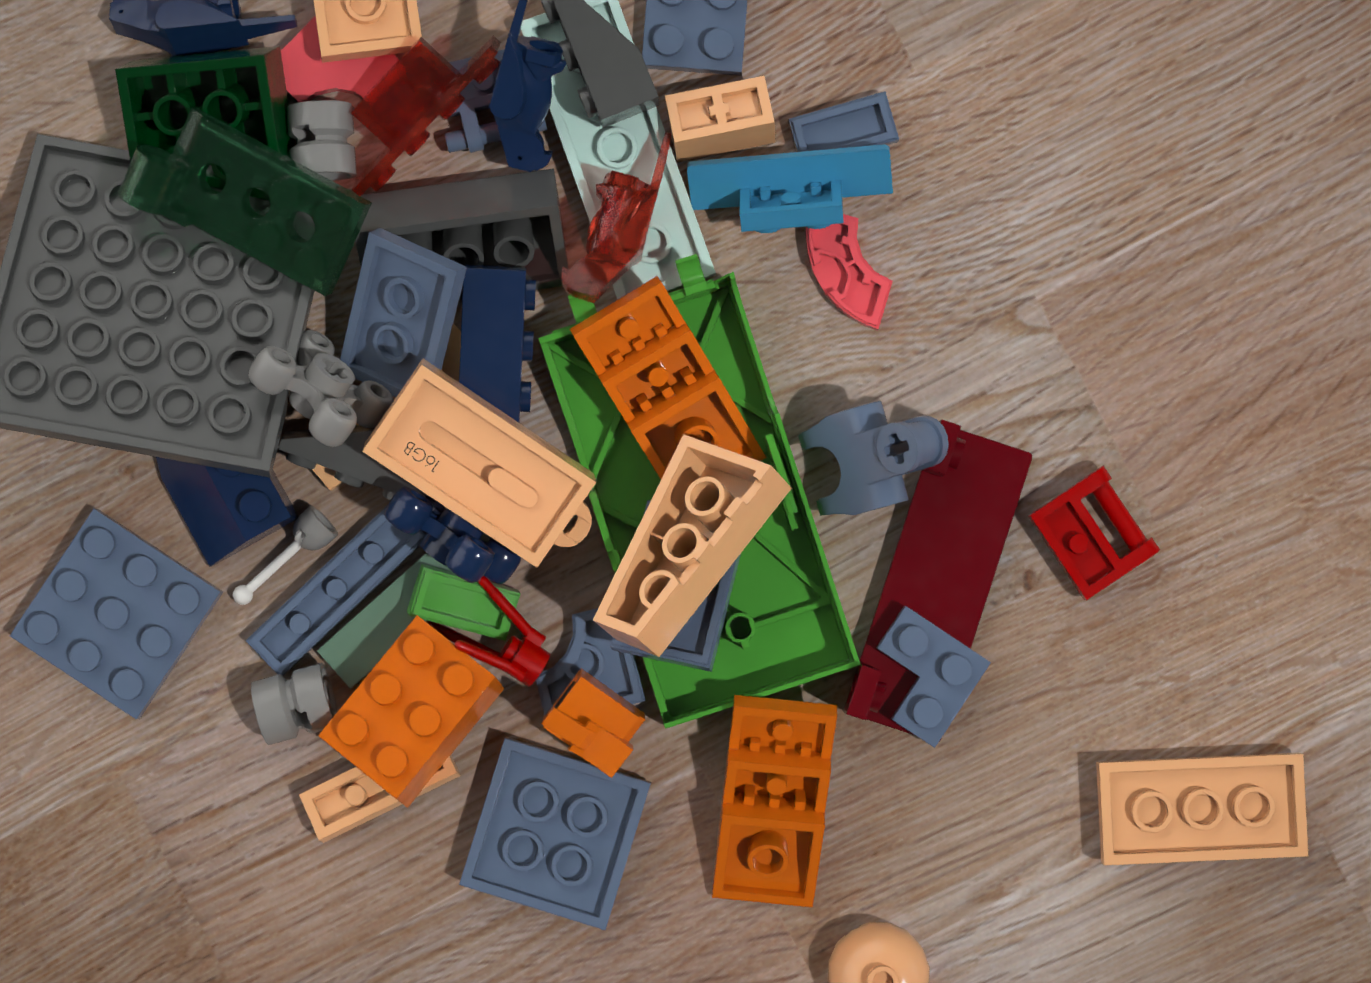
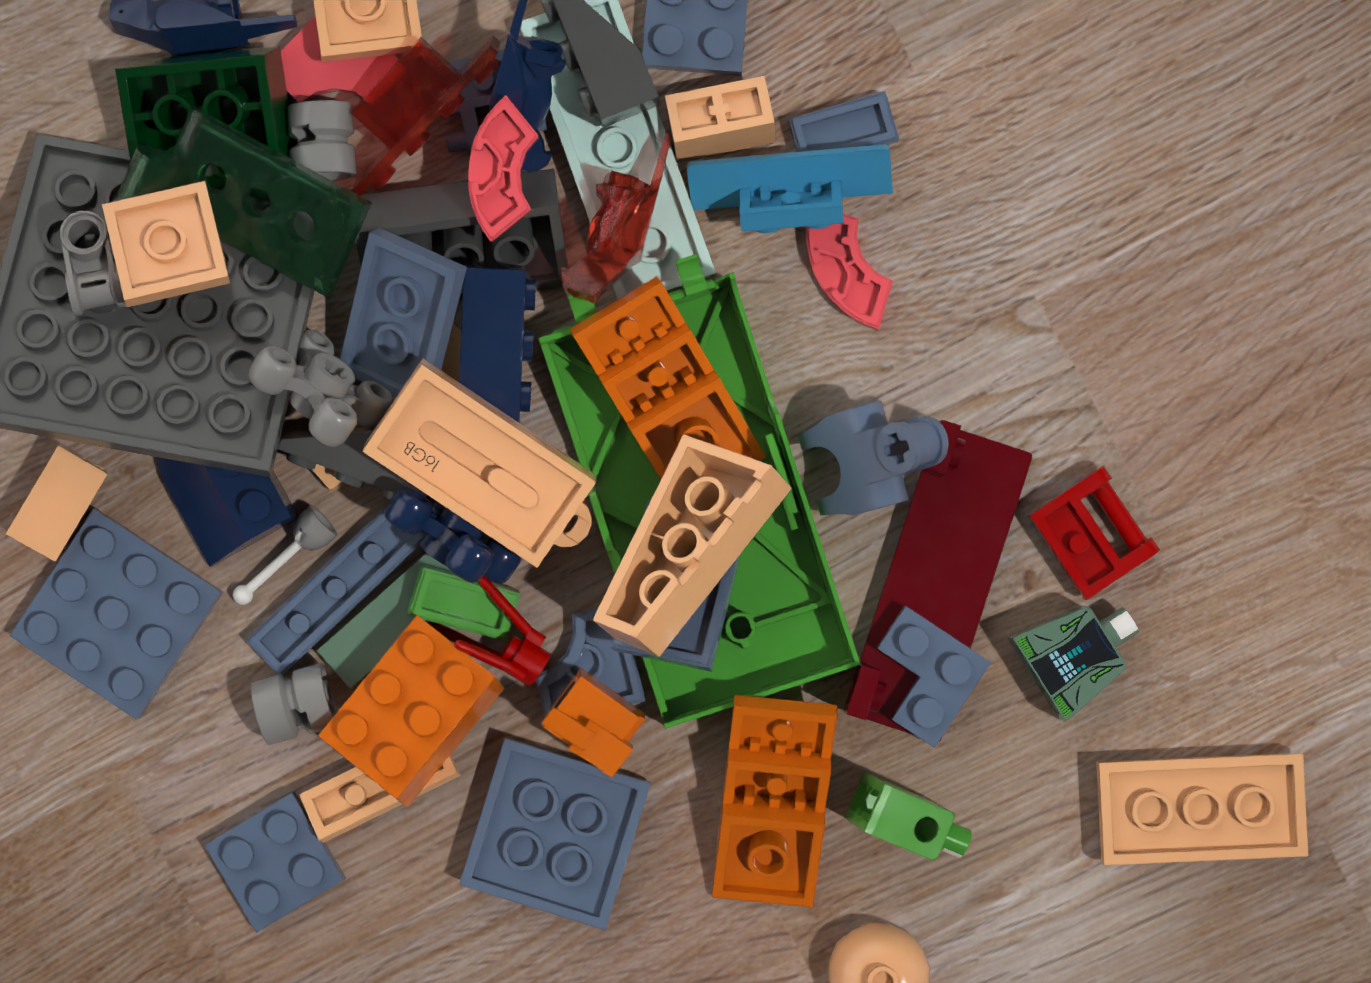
none -> light nougat hinge [6,443,108,562]
none -> light grey piece [60,211,127,317]
none -> light nougat bracket [102,181,230,307]
none -> sand blue plate [204,791,346,933]
none -> coral tile [468,96,539,242]
none -> bright green torso [844,771,972,861]
none -> torso [1008,606,1139,721]

